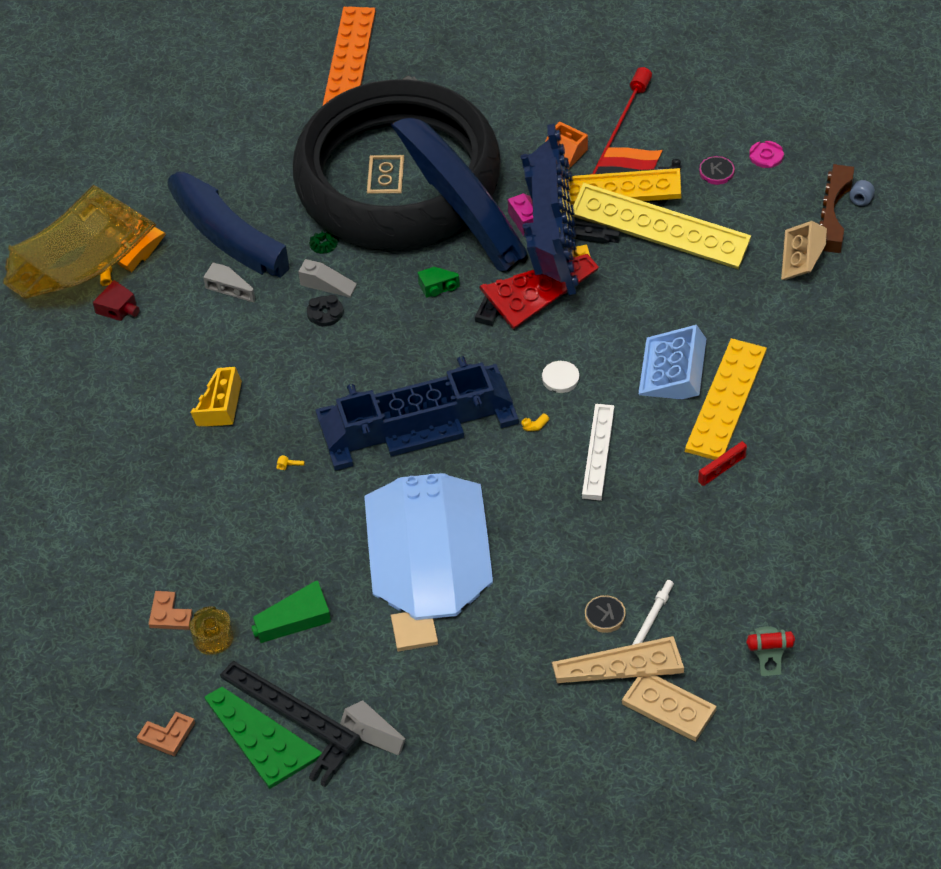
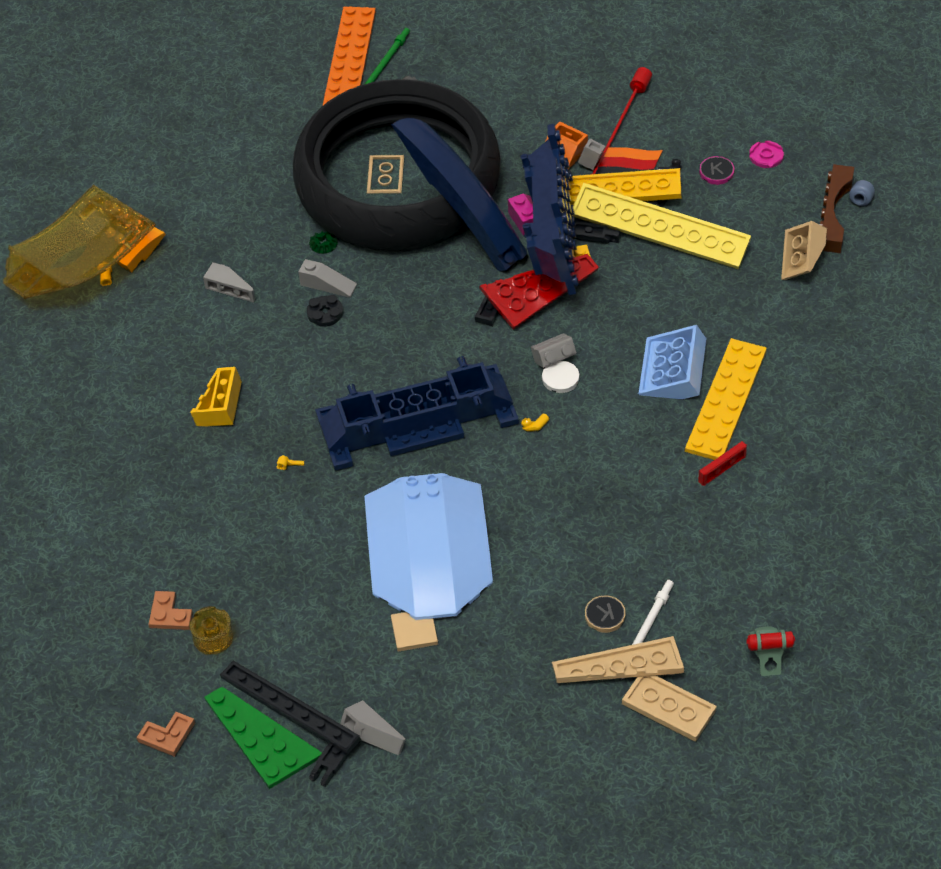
dark red torso [93,280,140,321] -> none
dark blue slope [168,172,289,278] -> none
green slope [251,581,331,643] -> none
green slope [417,267,460,298] -> none
white plate [582,404,614,501] -> none
none -> green bar [365,28,410,84]
none -> light grey brick [531,333,576,368]
none -> light grey brick [578,139,605,170]

